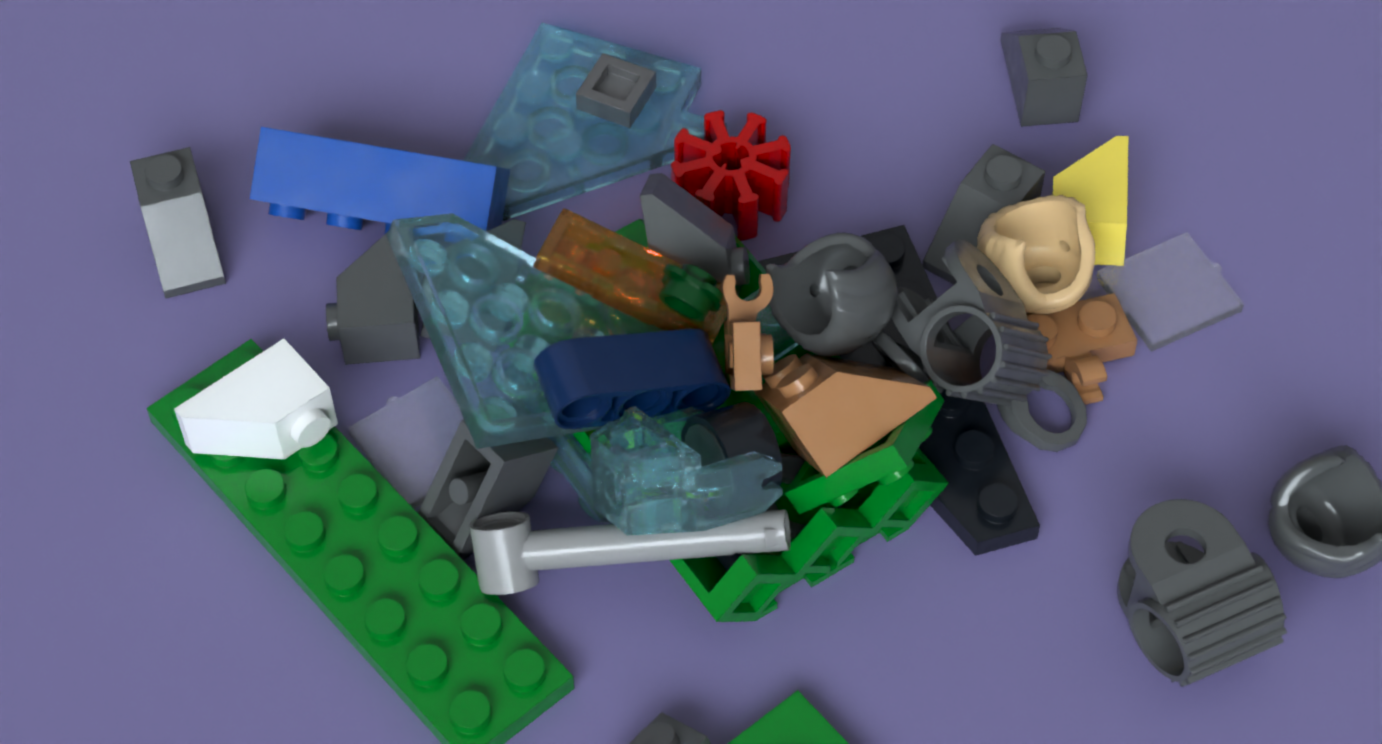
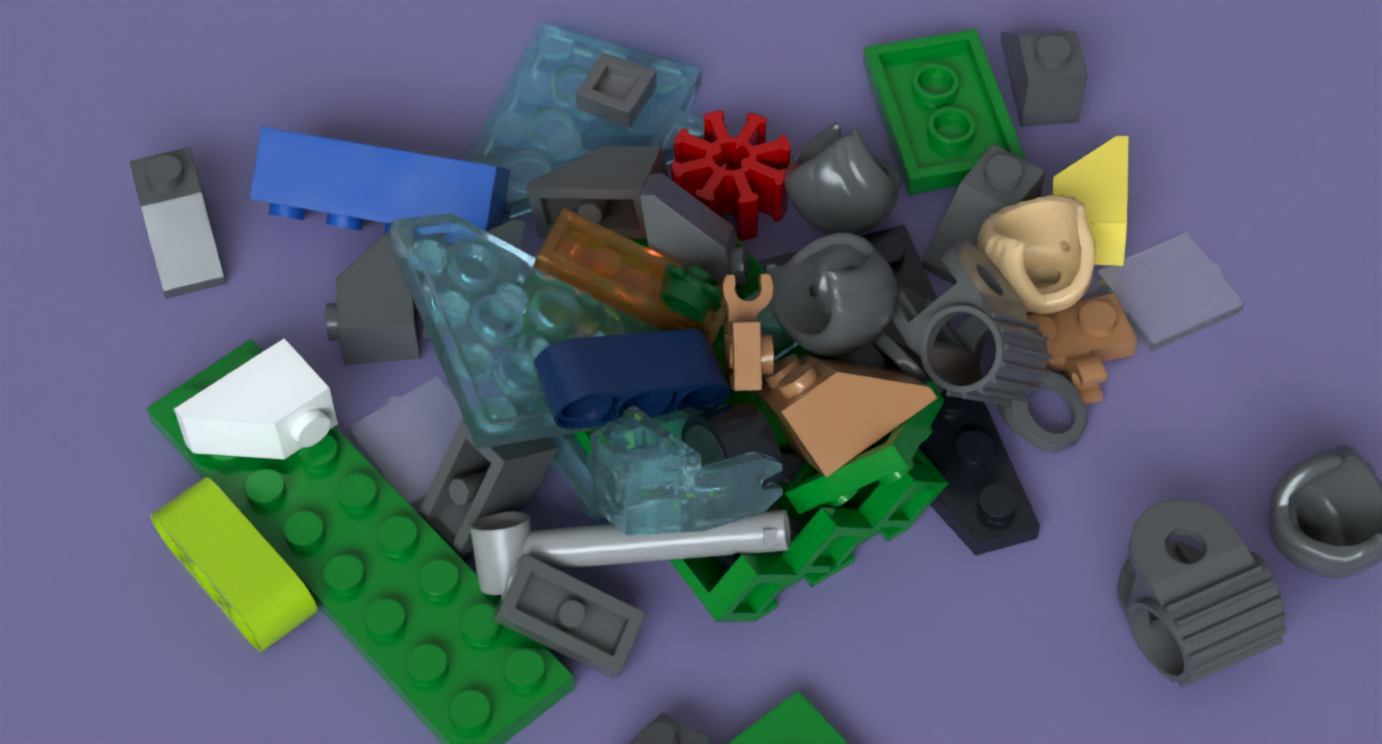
none -> lime beam [150,477,318,652]
none -> dark grey plate [491,554,646,679]
none -> dark grey slope [526,146,668,239]
none -> dark grey piece [784,122,901,235]
none -> green plate [863,29,1026,195]

